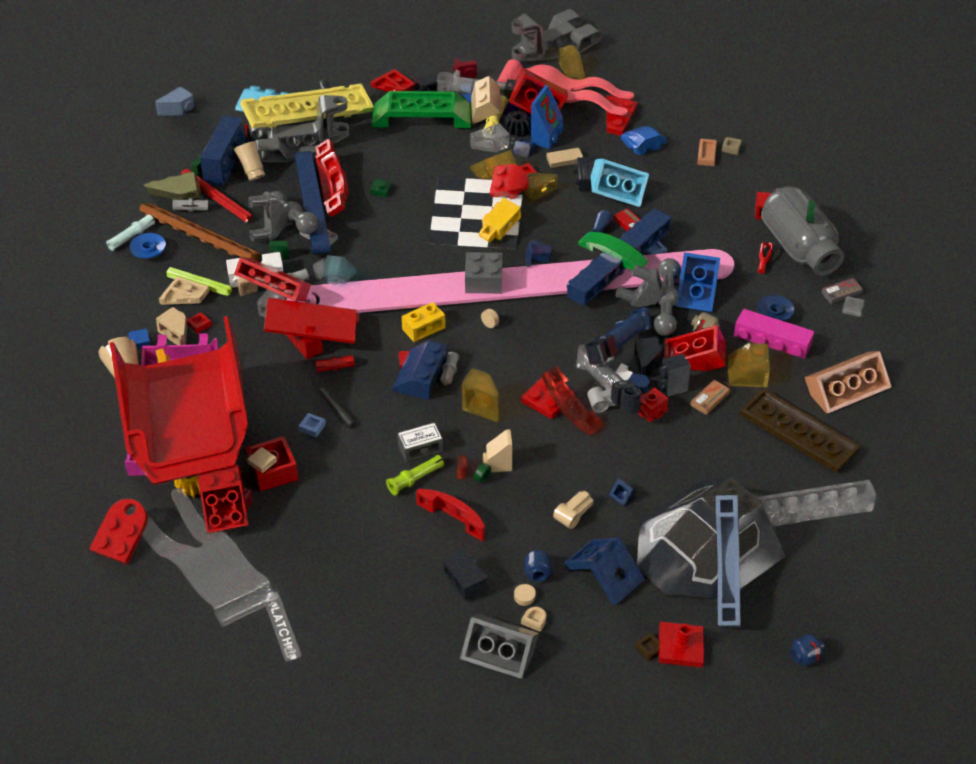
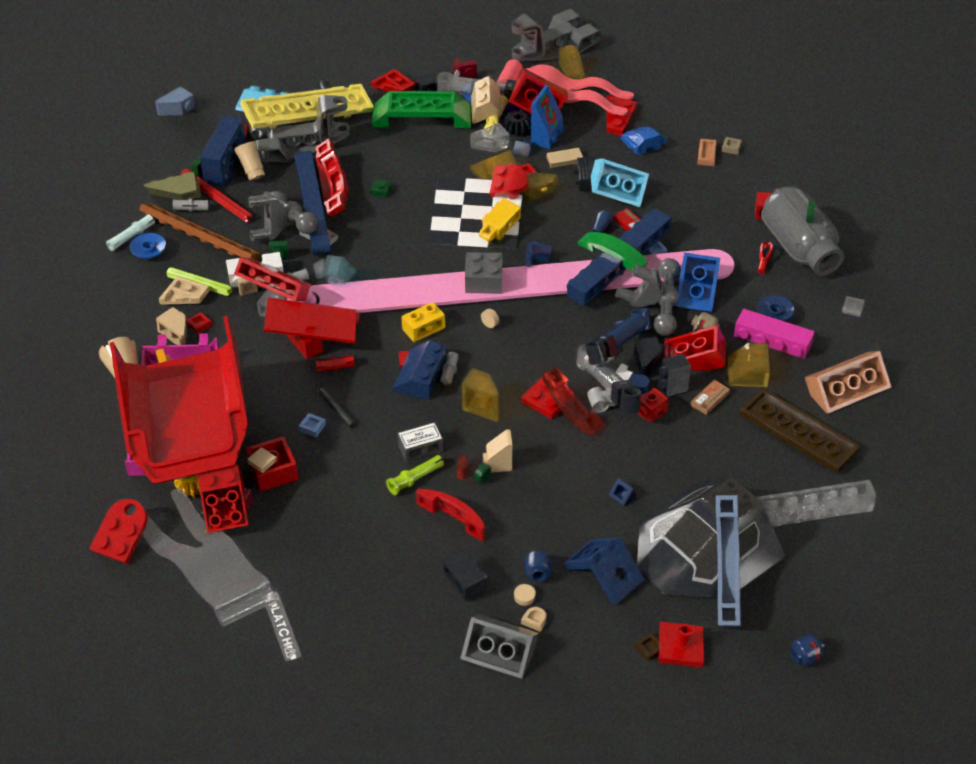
blue tile [128,328,150,348] -> none
tan piece [553,491,593,529] -> none
dark grey tile [821,278,863,304] -> none

